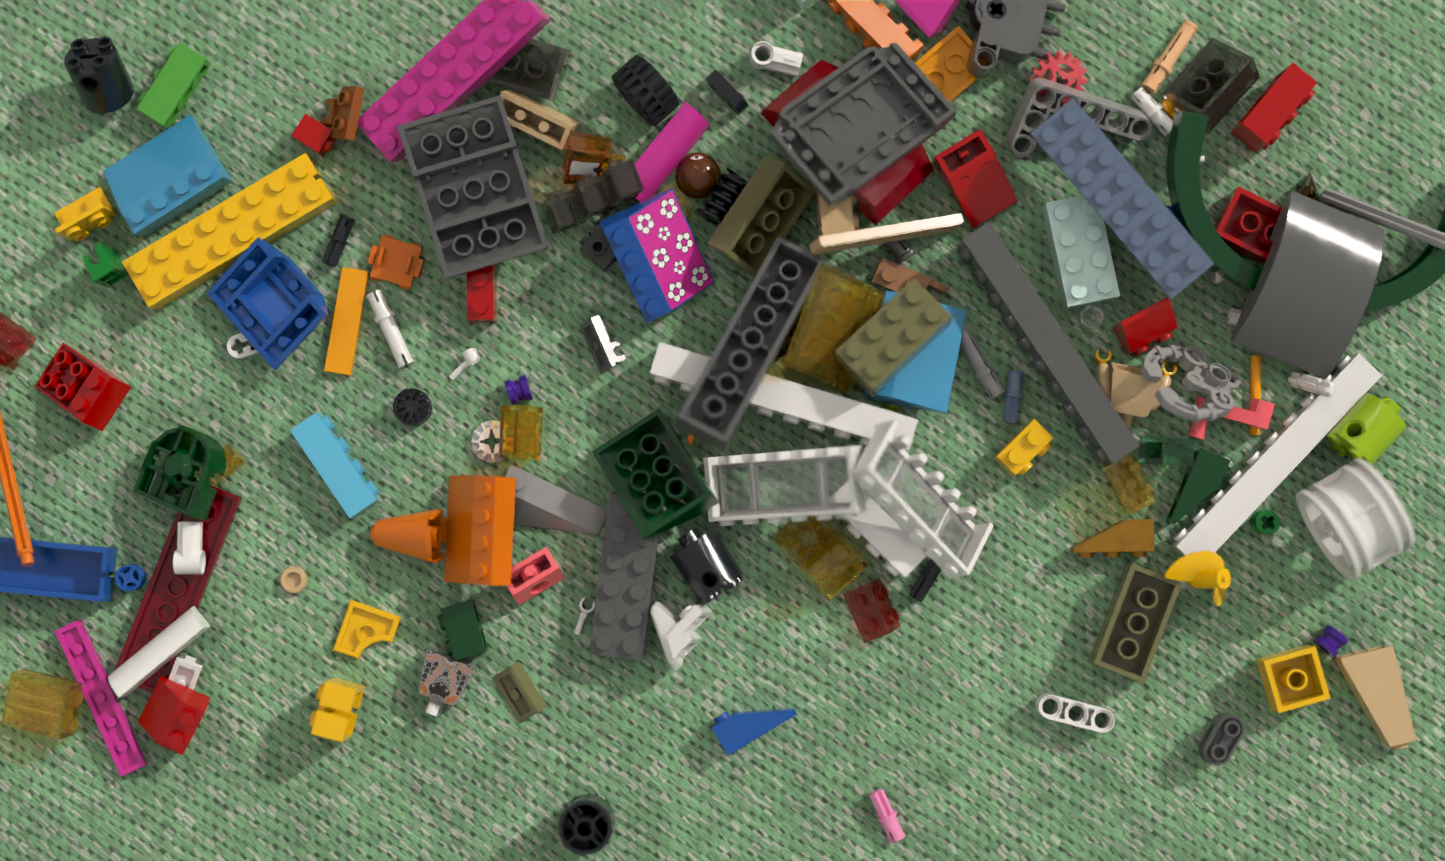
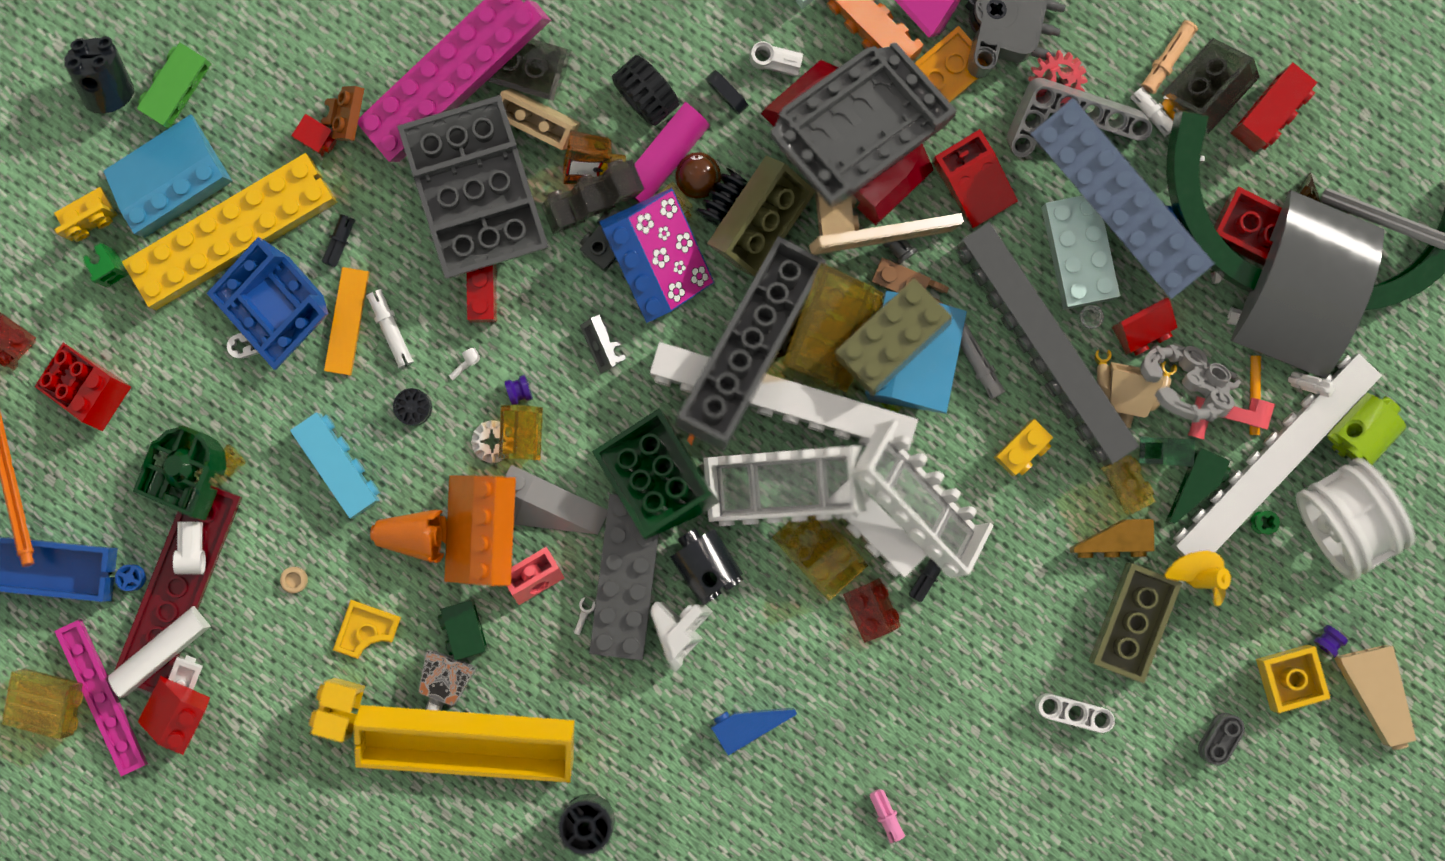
orange piece [367,234,425,290] -> none
olive slope [492,661,547,723] -> none
sand blue axle [1002,370,1025,424] -> none
none -> yellow piece [354,705,575,783]

